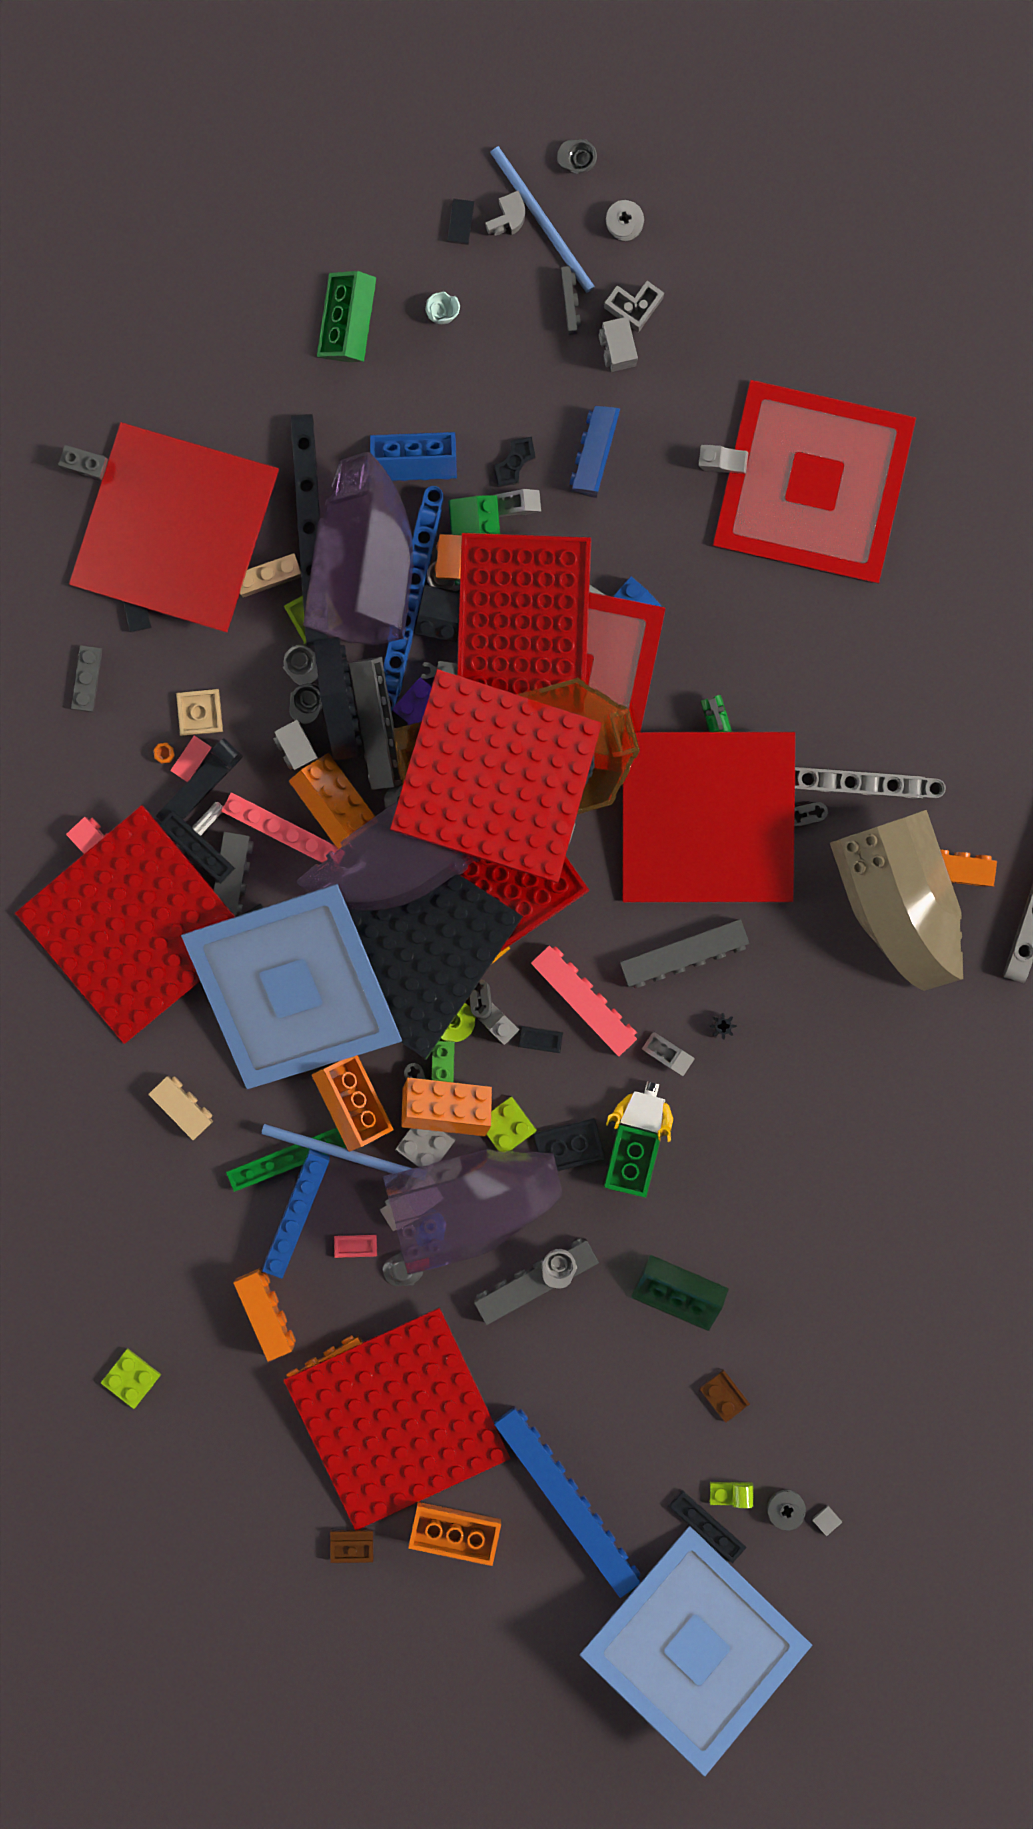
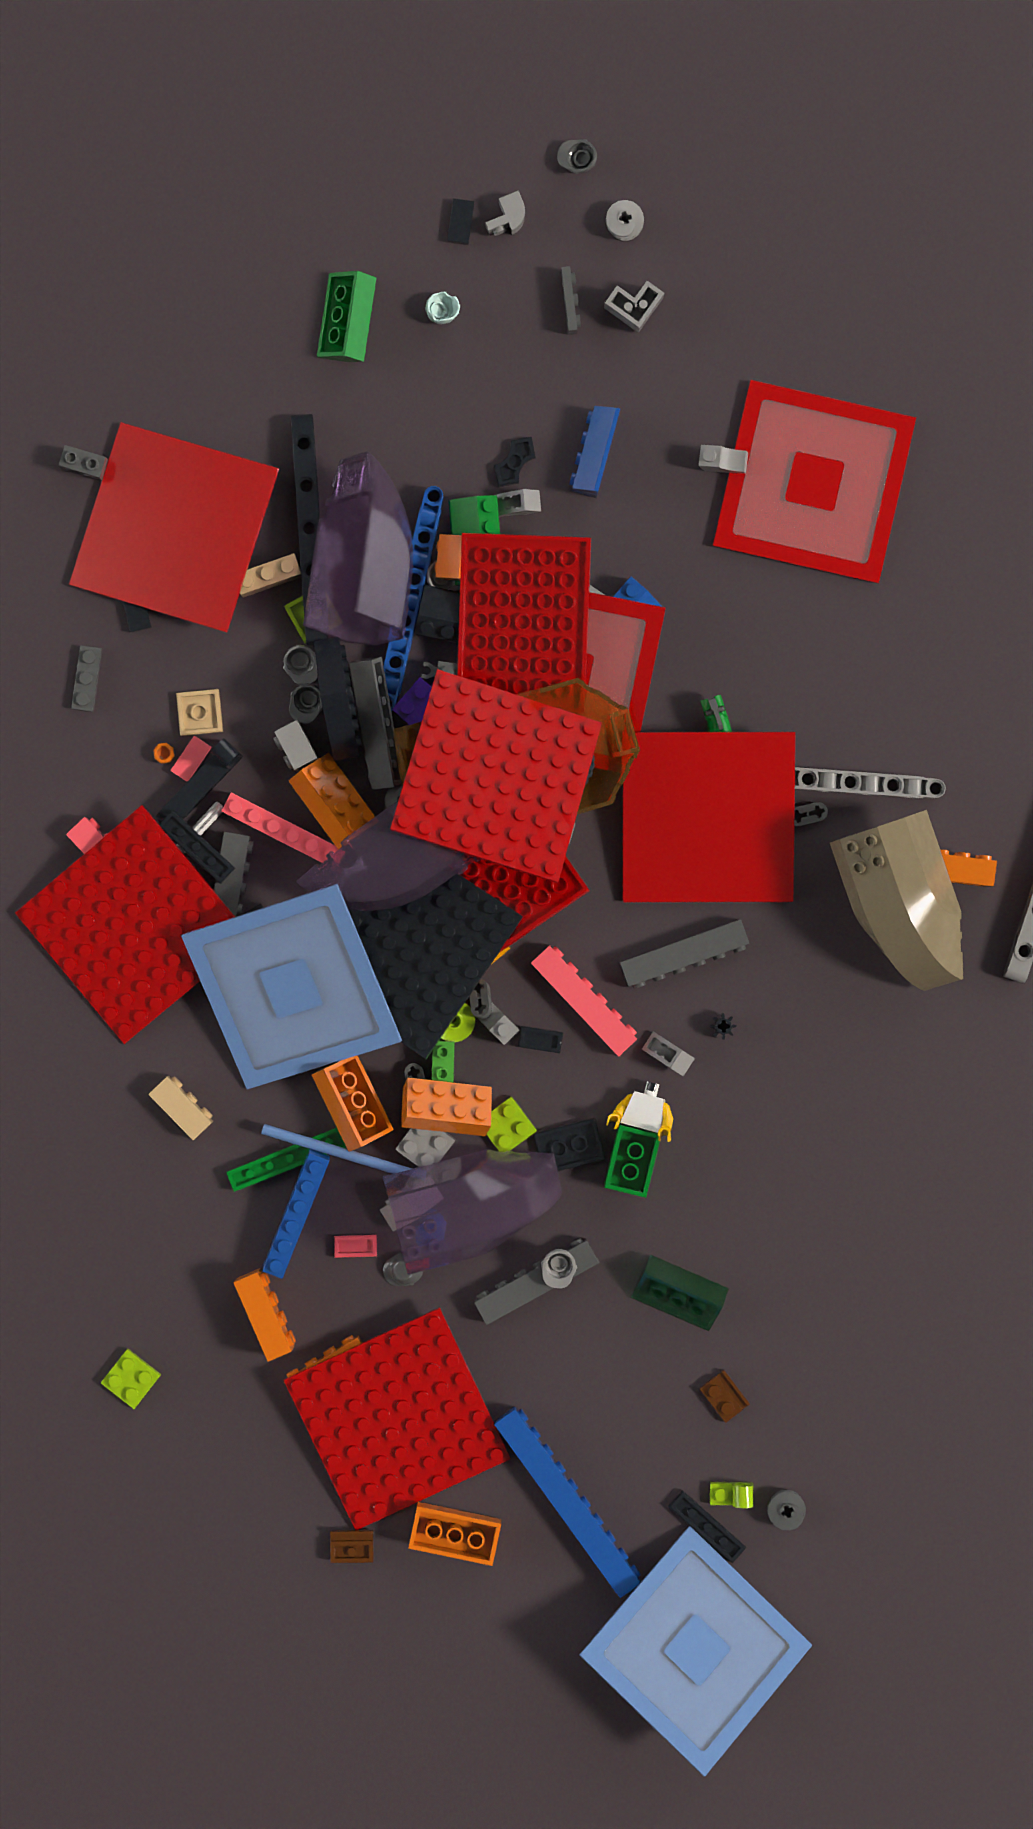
blue slope [370,432,457,482] -> none
medium blue piece [490,146,595,293] -> none
light grey brick [599,317,638,372] -> none
light grey tile [812,1505,842,1536] -> none

